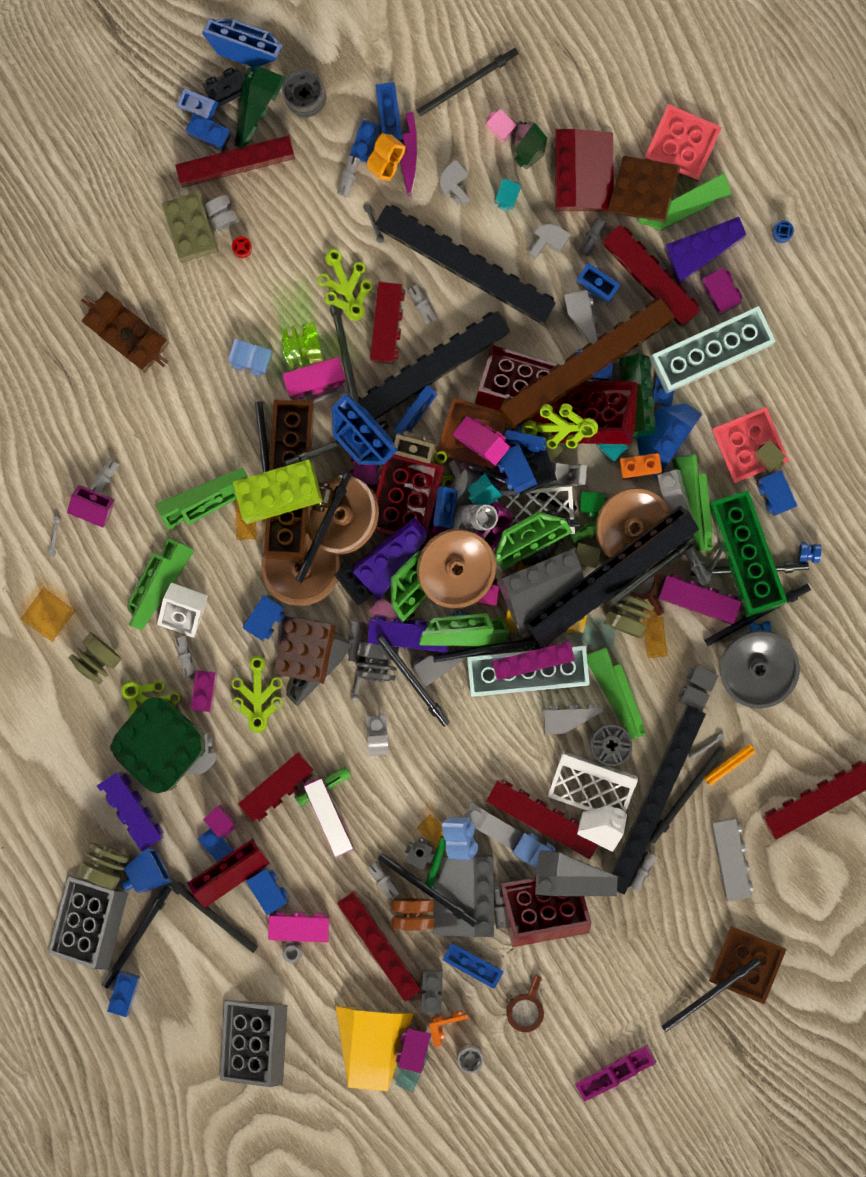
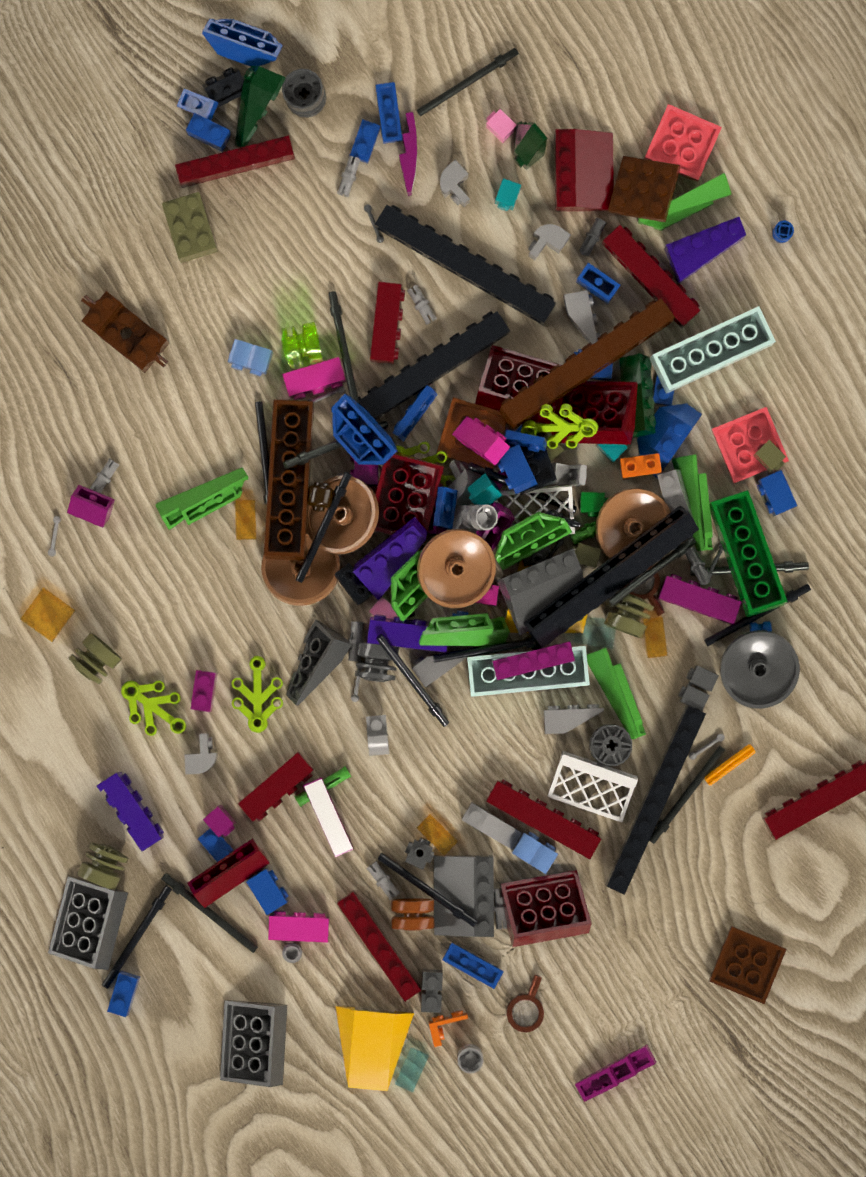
dark green plate [110,697,206,793] -> none
blue torso [121,848,172,893] -> none
bright green wedge [127,537,194,630] -> none
white slope [157,583,208,638] -> none
light grey pin [174,636,196,677] -> none
light grey wheel [204,195,239,231] -> none
red wheel [231,236,252,258] -> none
lime brick [233,459,323,524] -> none
blue brick [243,595,285,641] -> none
reddish brown plate [273,616,336,684] -> none
lime plant [317,249,372,321] -> none
light orange brick [366,133,405,181] -> none
dark tan brick [394,430,438,463] -> none
magenta brick [395,1028,431,1073] -> none
green bar [425,836,446,888] -> none
medium blue brick [442,817,478,860] -> none
dark grey wedge [535,850,618,896] -> none
white slope [577,805,627,852] -> none
light grey pin [628,851,657,892] -> none
black bar [661,957,761,1032] -> none
magenta brick [701,268,743,316] -> none
light grey brick [711,818,753,902] -> none
blue wheel [798,542,822,564] -> none

